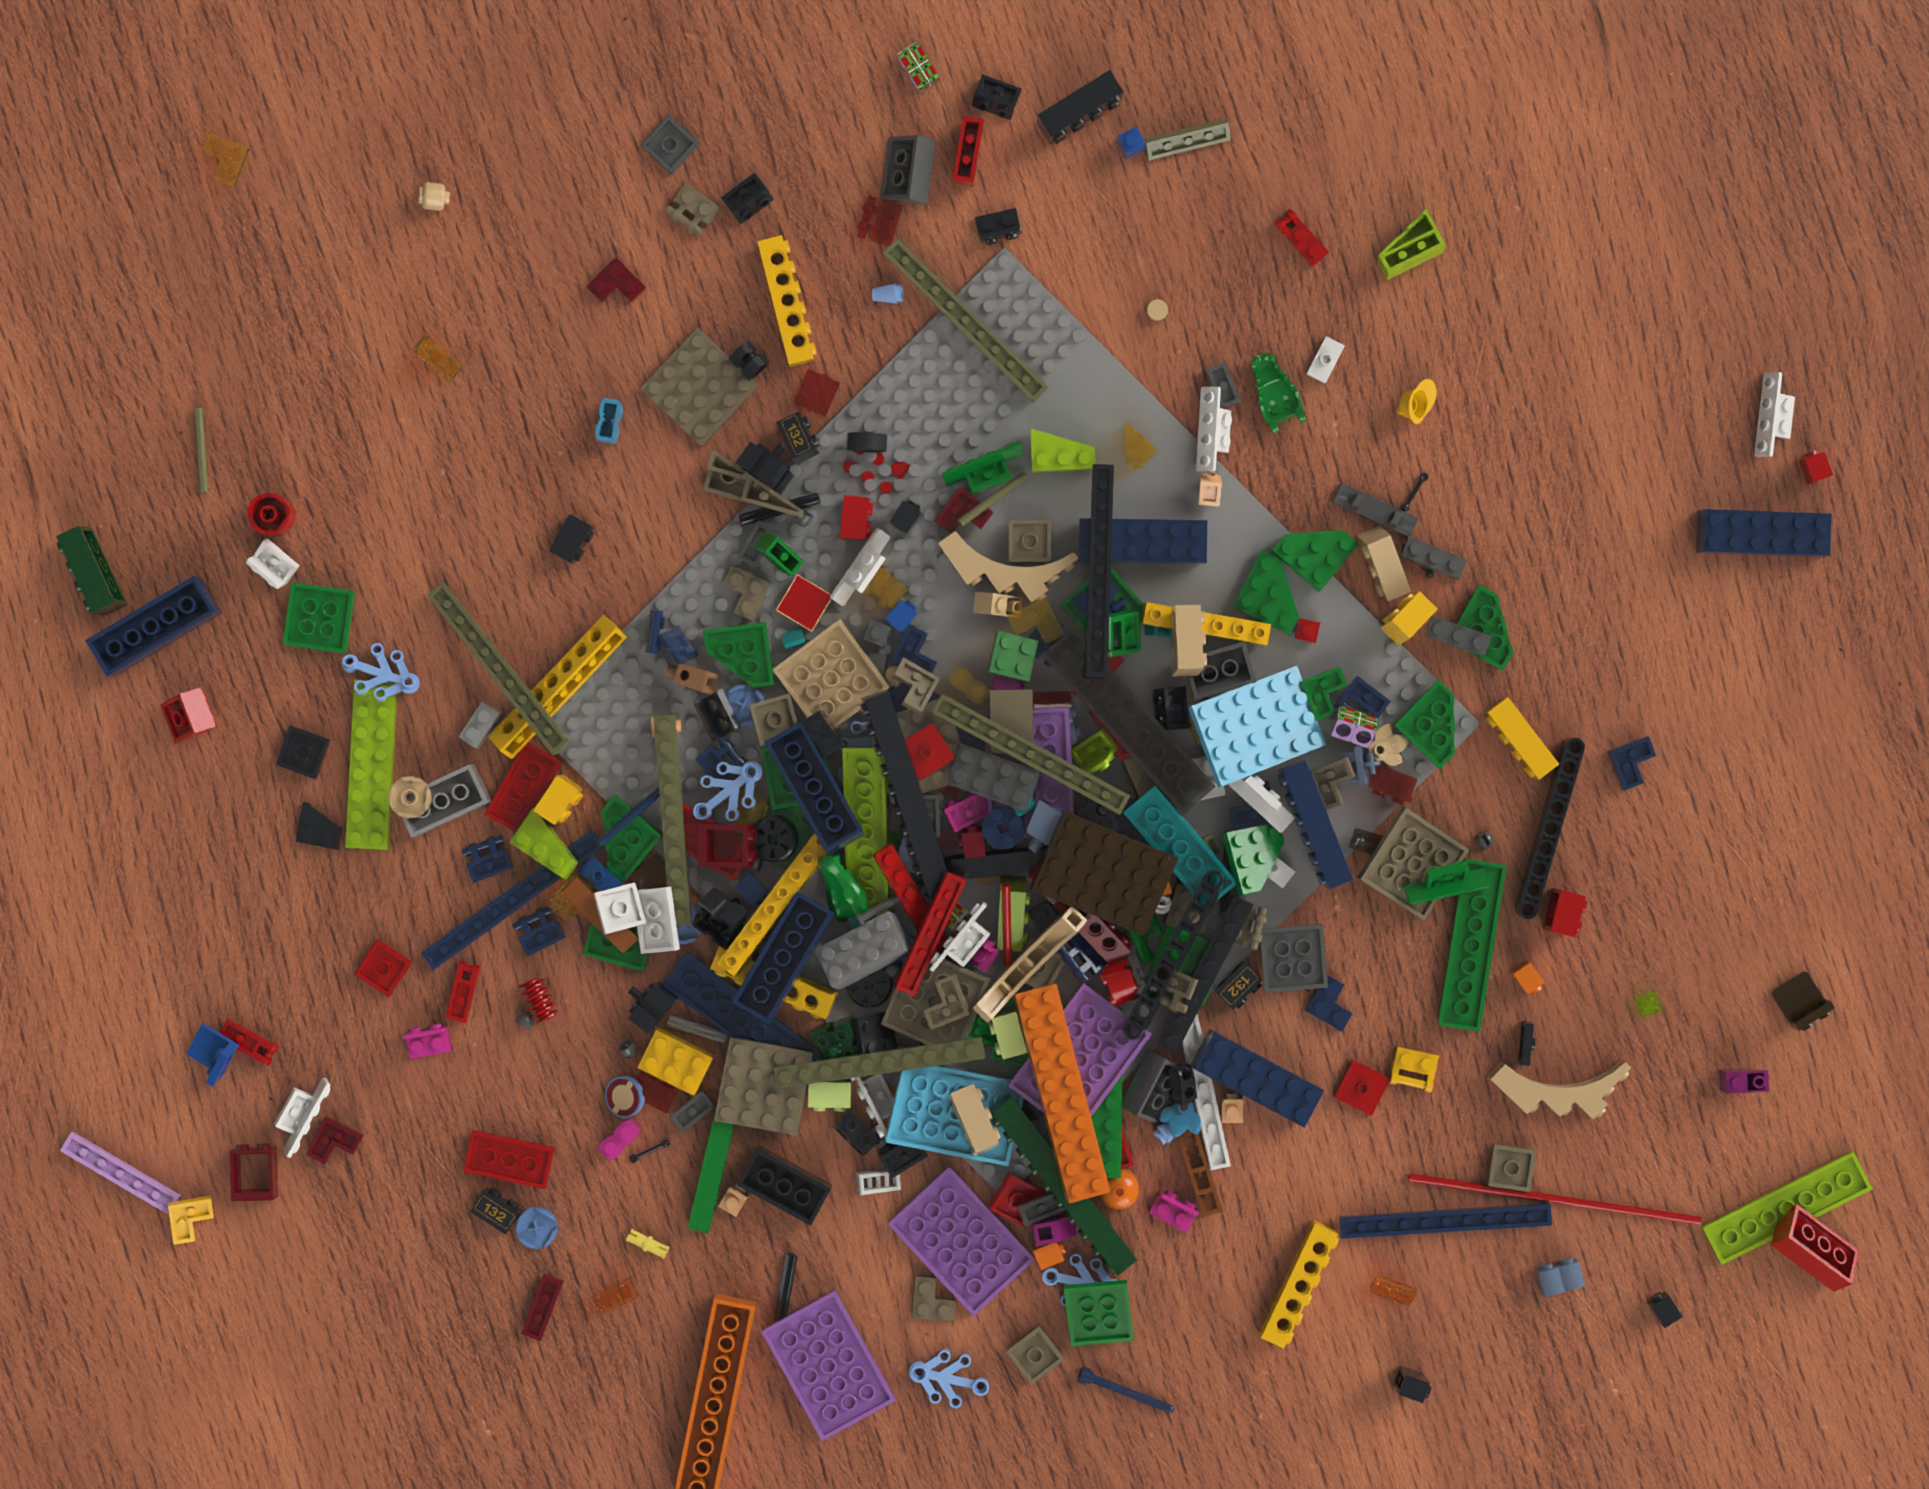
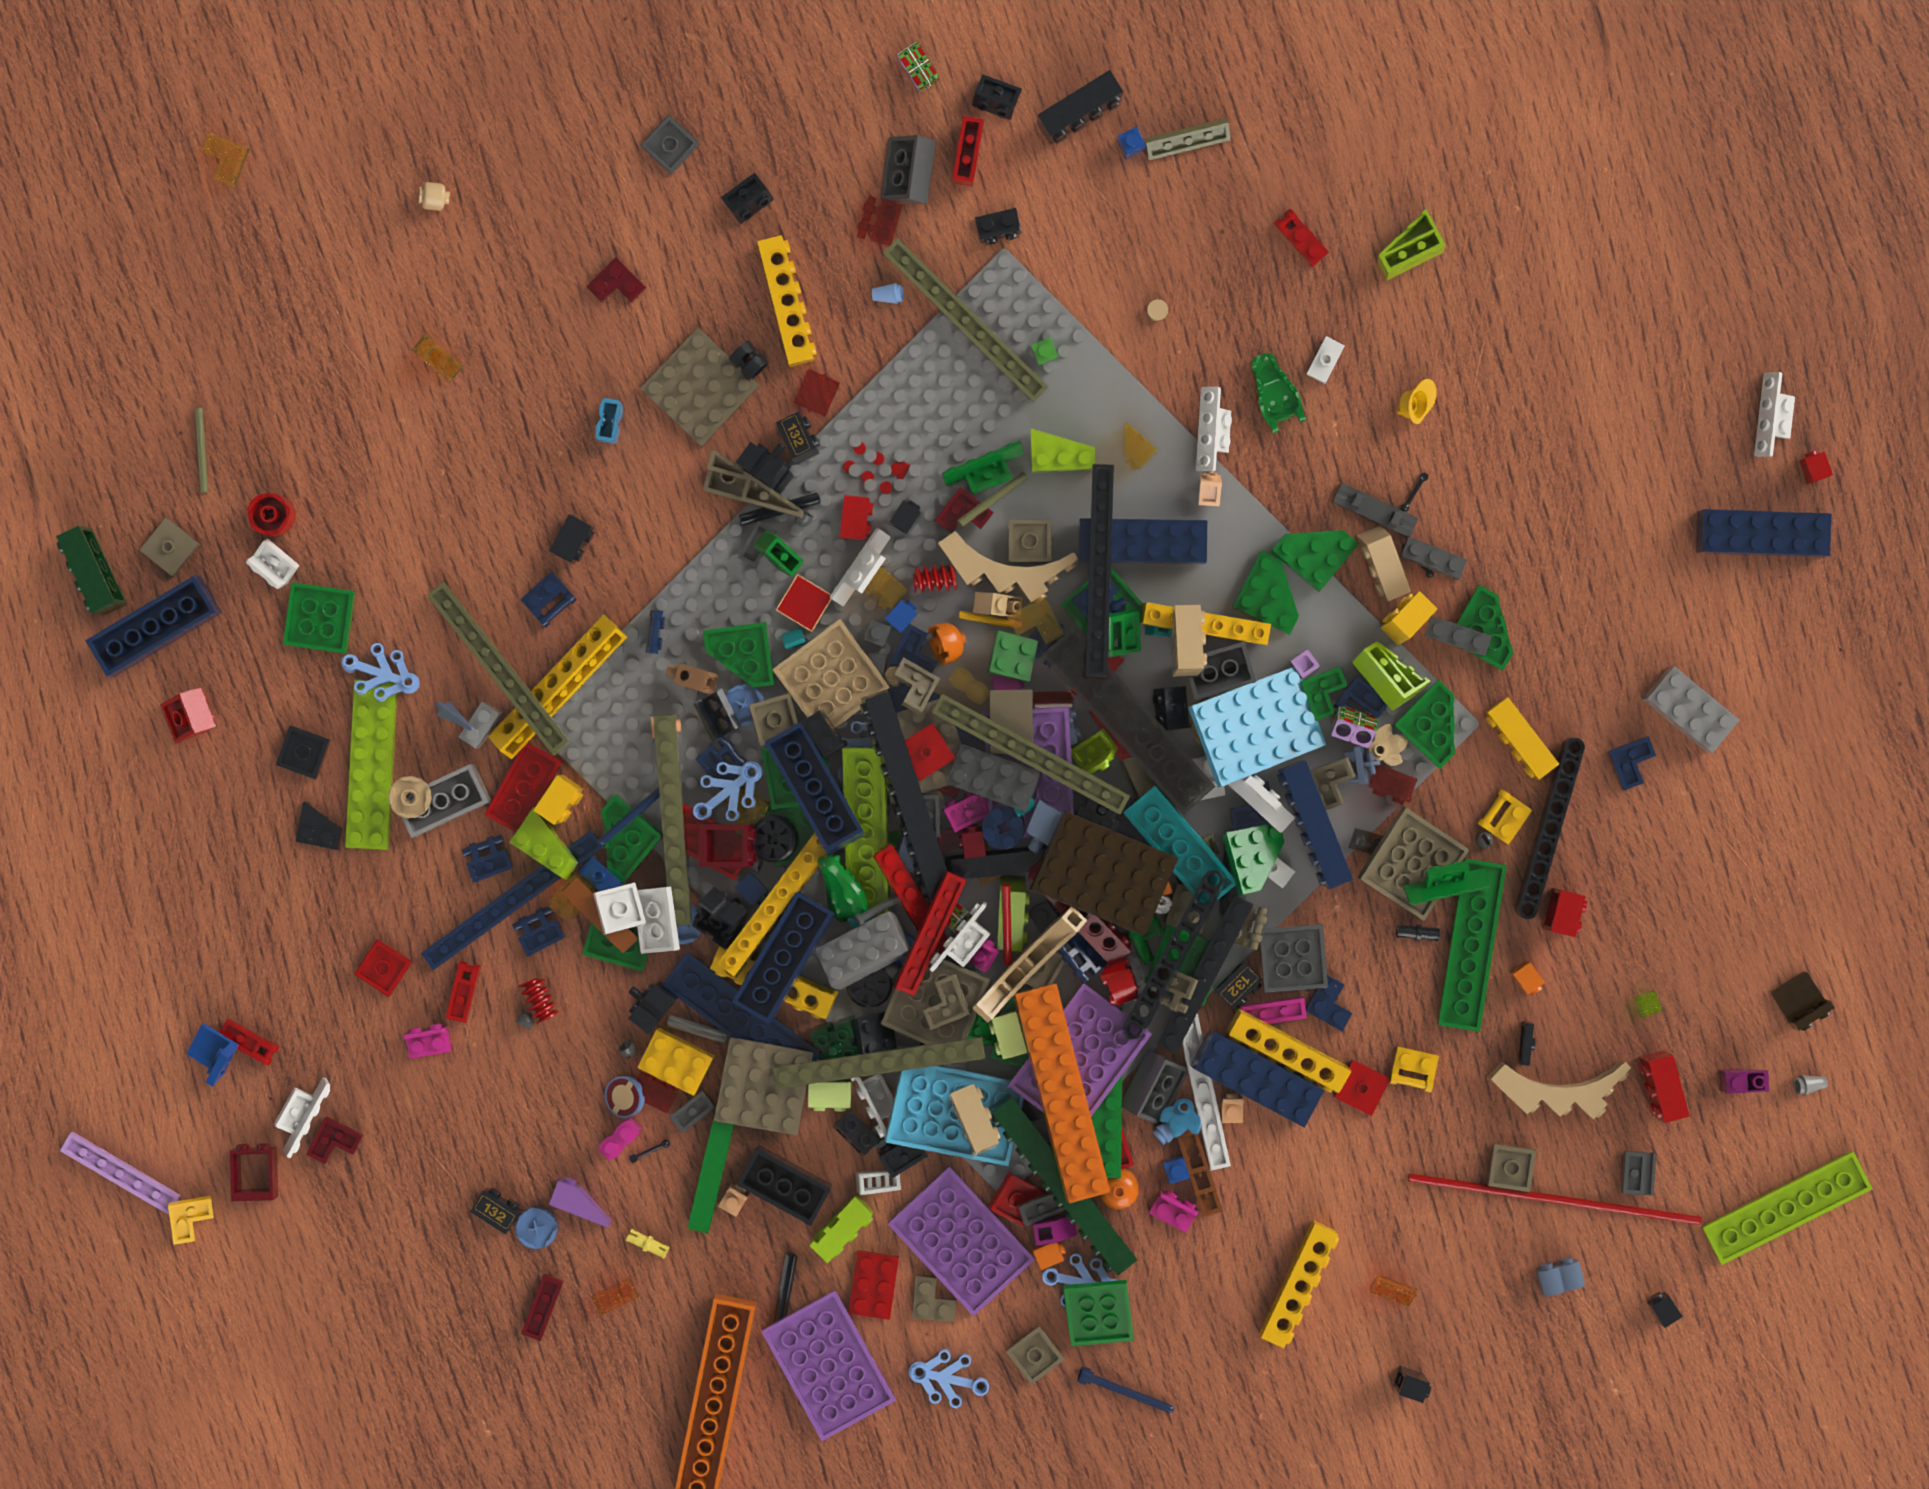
red plate [463,1129,555,1189] -> none
dark blue piece [657,627,699,664] -> none
dark tan plate [665,183,721,237] -> none
dark tan plate [723,566,771,622] -> none
black tyre [847,432,887,453] -> none
black leg [1169,1061,1197,1106] -> none
dark grey plate [1205,362,1241,409] -> none
red plate [1294,618,1320,643] -> none
dark blue plate [1339,1203,1552,1239] -> none
red slope [1771,1204,1859,1292] -> none
none -> dark tan plate [140,517,200,577]
none -> sand blue piece [435,701,474,731]
none -> dark blue plate [521,572,577,628]
none -> medium lavender slope [549,1177,612,1228]
none -> lime wedge [809,1194,874,1264]
none -> red plate [848,1250,899,1320]
none -> red piece [913,564,957,593]
none -> orange cylinder [928,622,966,666]
none -> yellow bar [959,610,1022,630]
none -> bright green plate [1031,337,1058,366]
none -> blue brick [1162,1154,1190,1184]
none -> yellow brick [1226,1008,1351,1093]
none -> dark pink plate [1241,996,1307,1024]
none -> lavender plate [1290,649,1320,678]
none -> lime wedge [1352,641,1431,711]
none -> black pin [1395,924,1440,941]
none -> yellow plate [1477,789,1532,845]
none -> dark grey plate [1621,1150,1656,1196]
none -> red brick [1638,1050,1690,1123]
none -> light grey brick [1642,666,1740,753]
none -> light grey cone [1793,1075,1828,1096]

